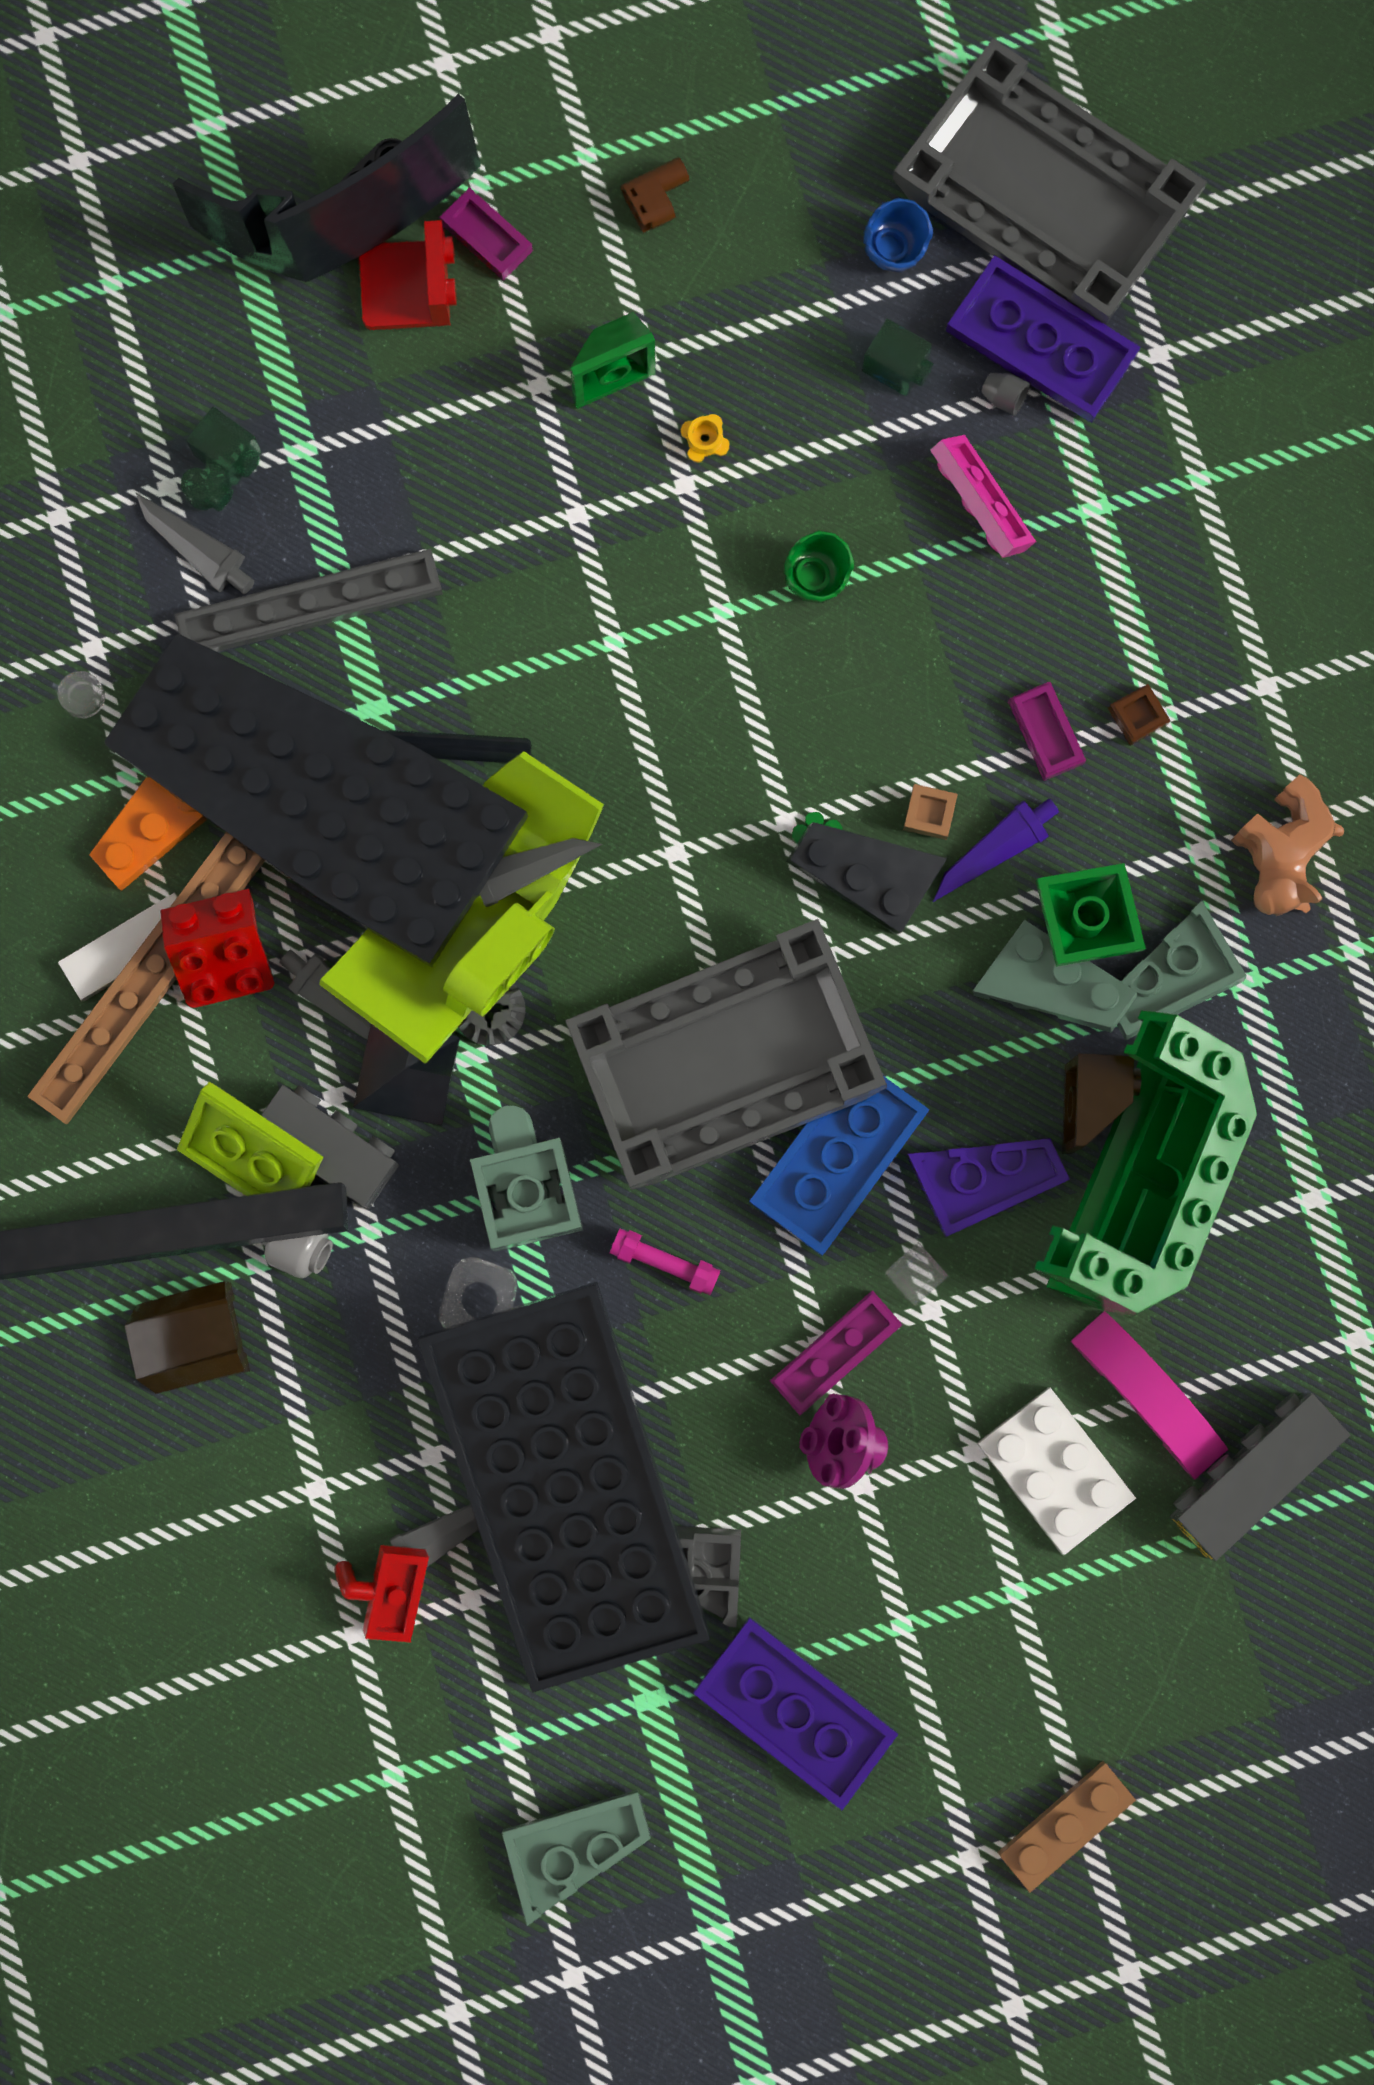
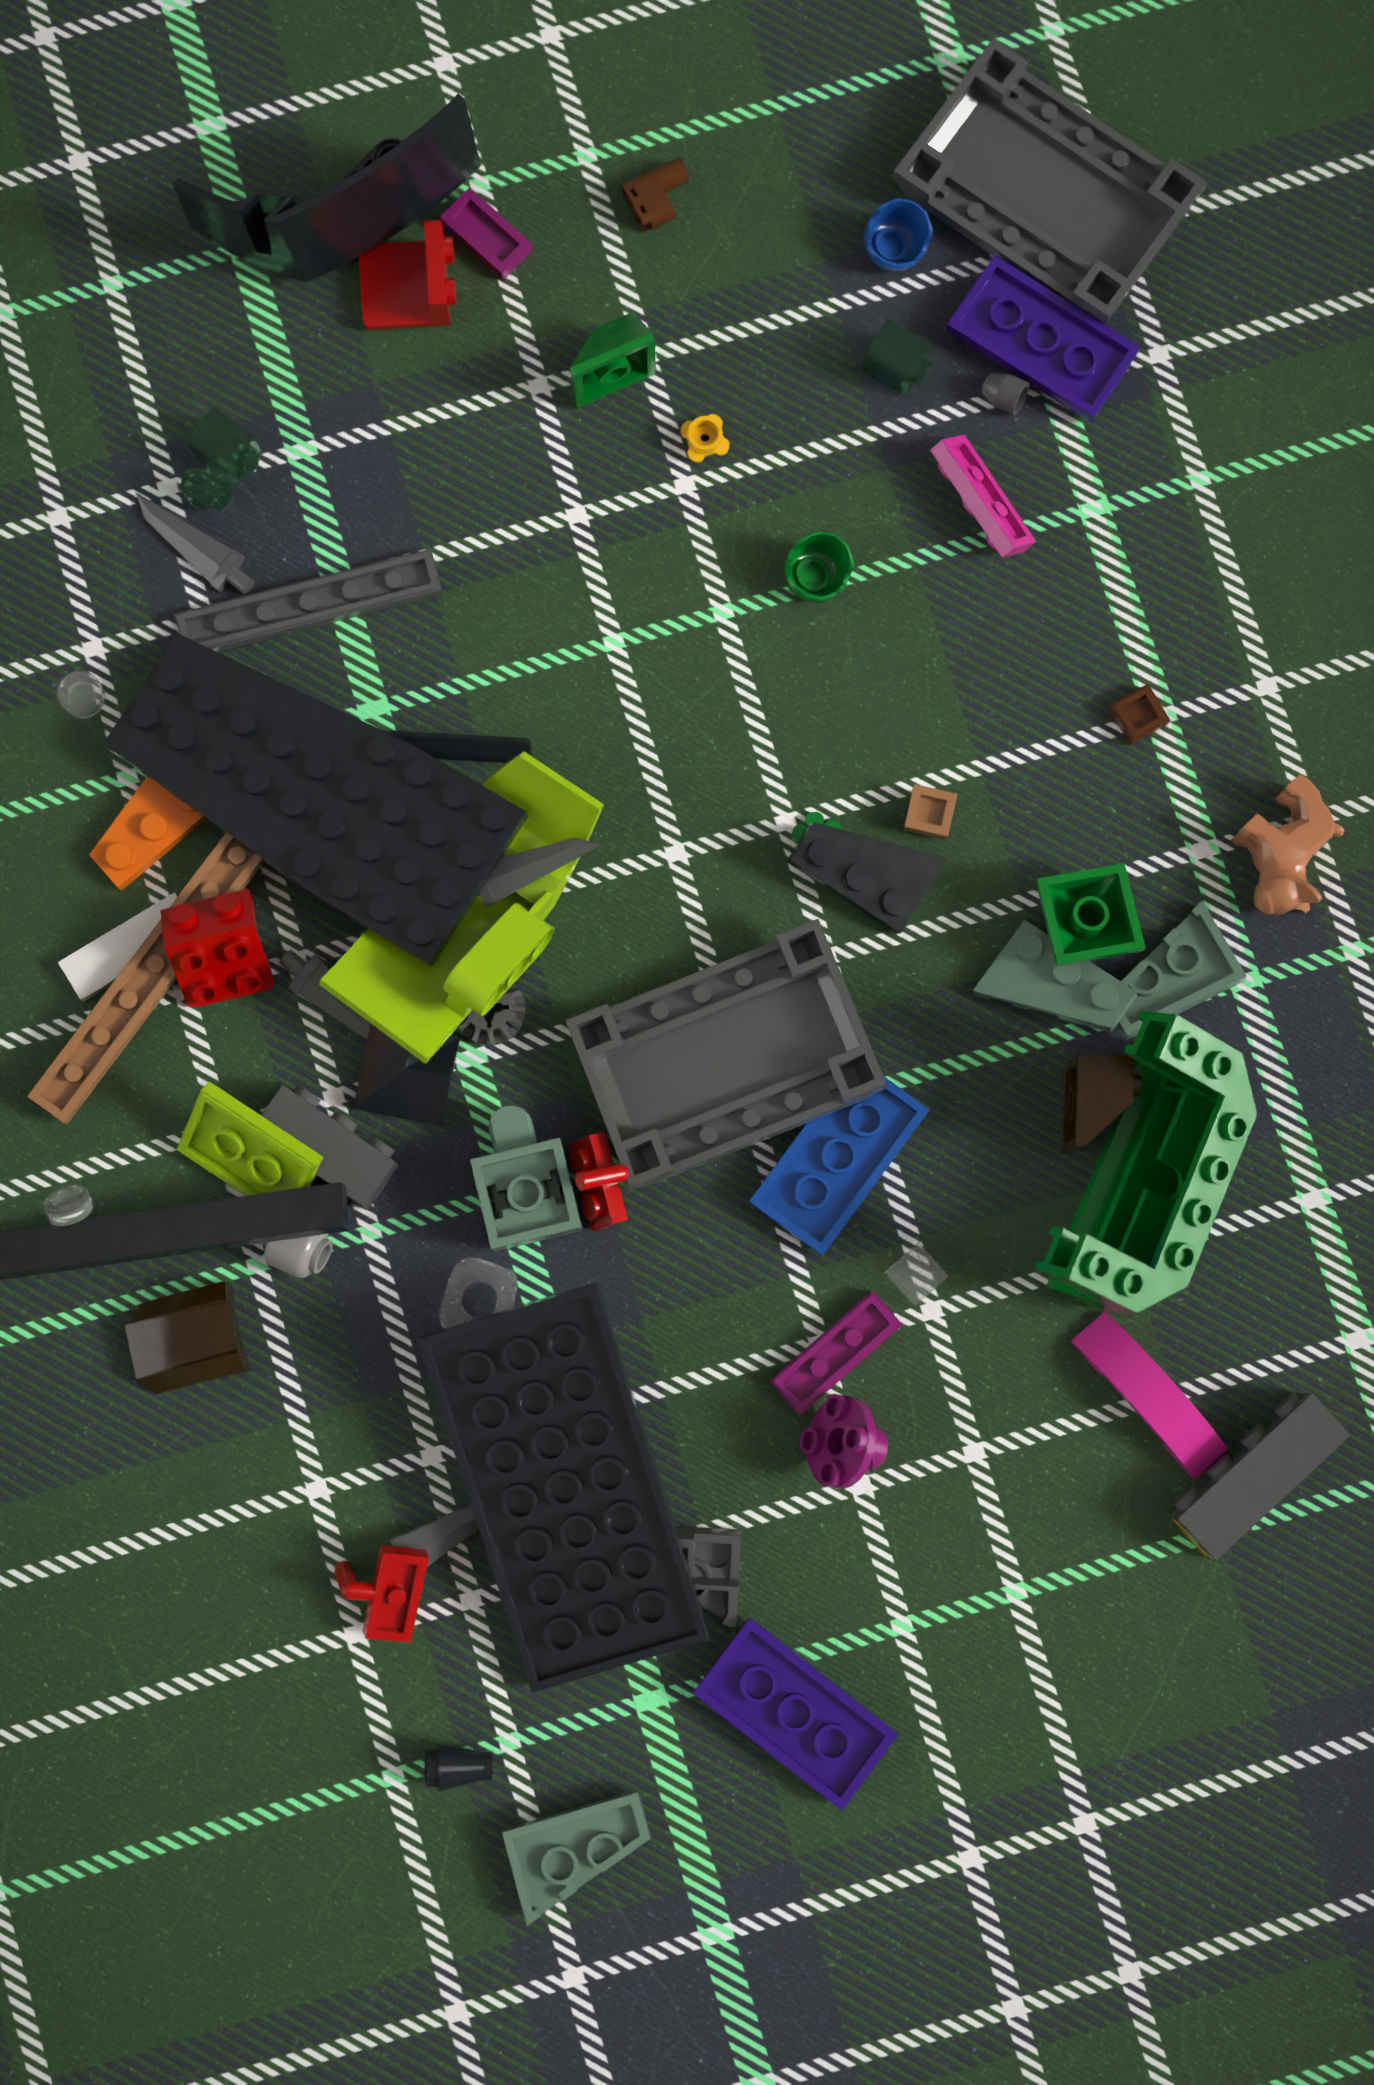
dark pink bar [610,1228,721,1296] -> none
dark purple wing [906,1138,1070,1237] -> none
dark purple bar [933,798,1059,902] -> none
white plate [976,1387,1136,1555] -> none
medium nougat plate [997,1761,1136,1892] -> none
magenta tile [1008,681,1086,781] -> none
none -> clear tile [44,1185,93,1226]
none -> black cone [424,1743,493,1792]
none -> red plate [569,1132,629,1231]

